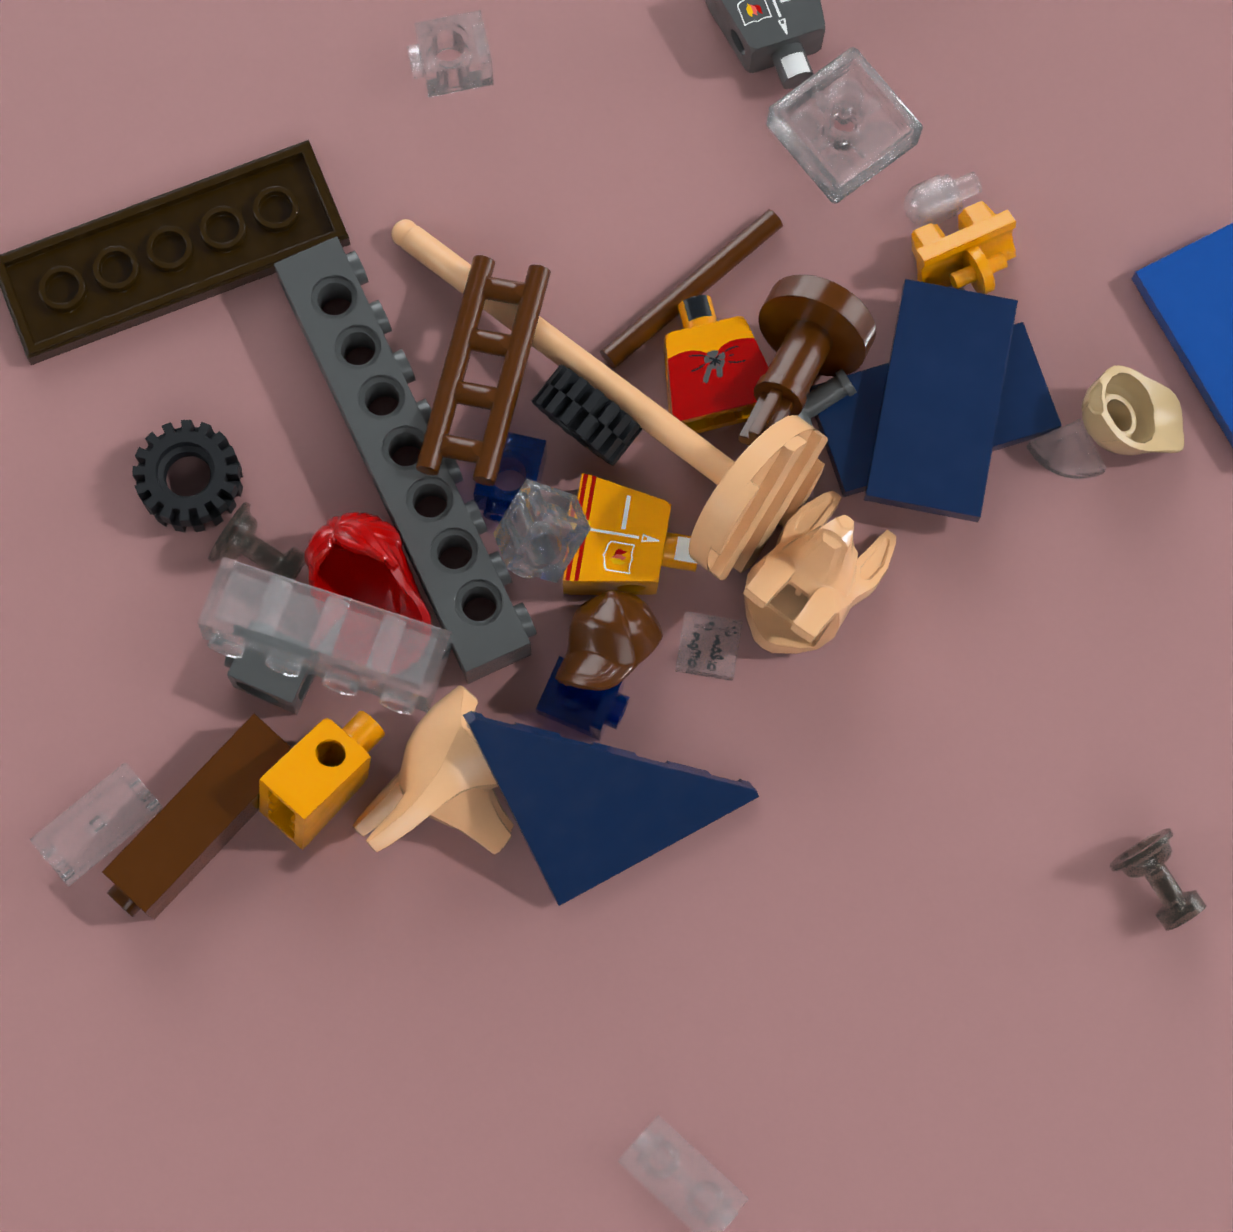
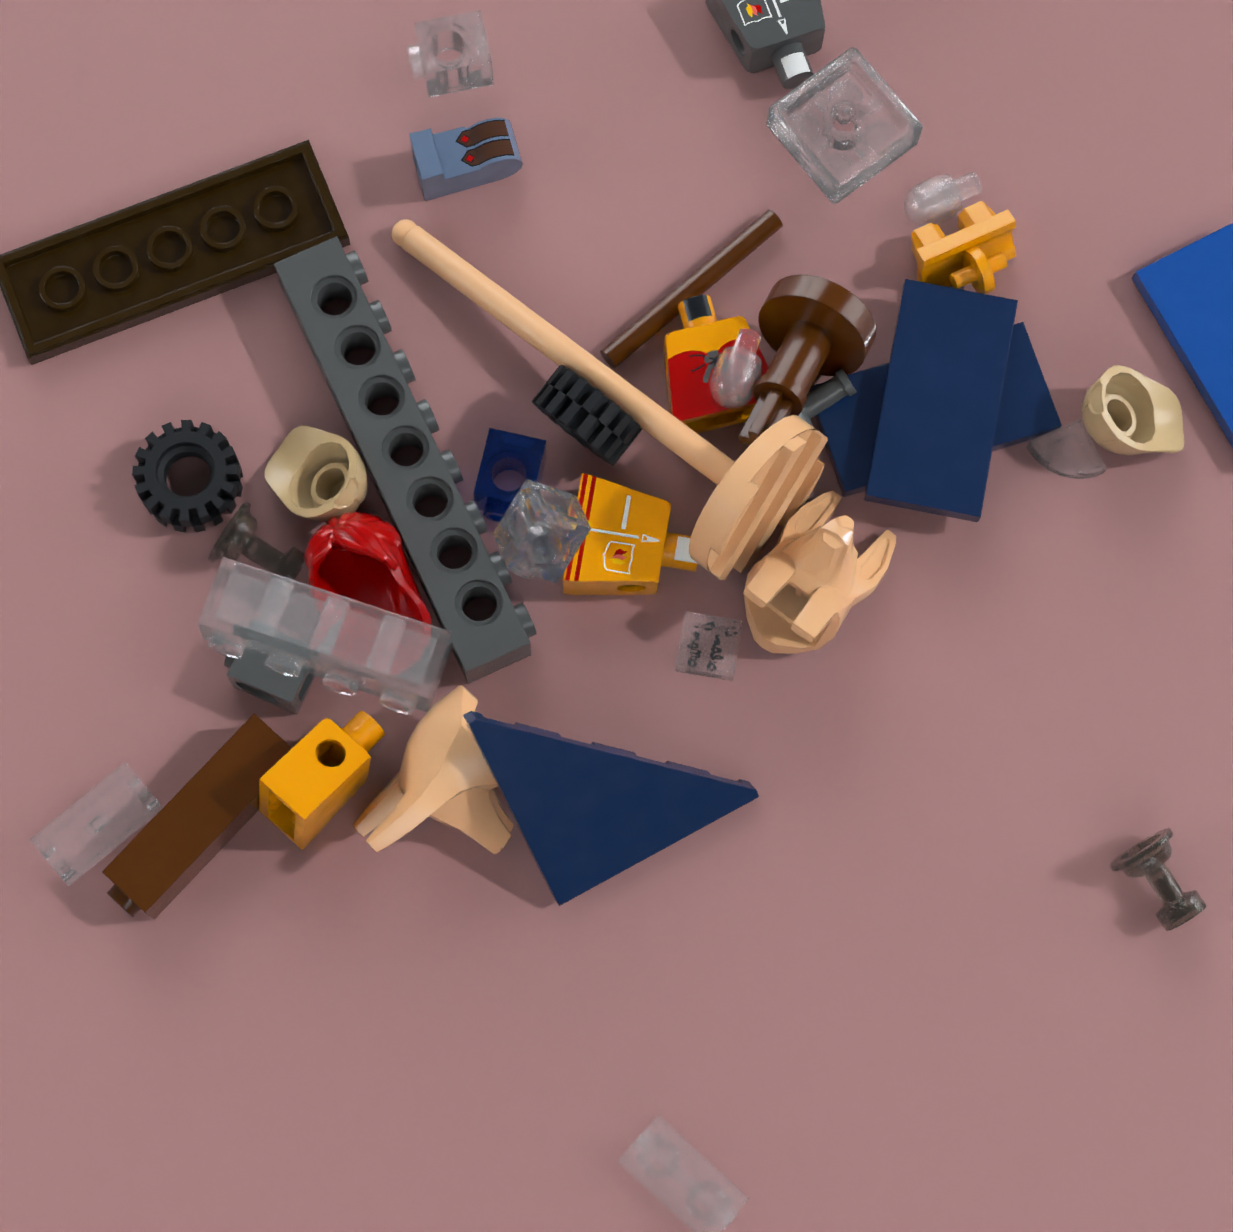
reddish brown bar [416,255,551,486] -> none
clear blue bracket [536,656,630,740] -> none
reddish brown piece [555,590,663,691] -> none
none -> tan piece [264,425,368,522]
none -> sand blue leg [409,118,523,201]
none -> clear cylinder [710,328,762,409]

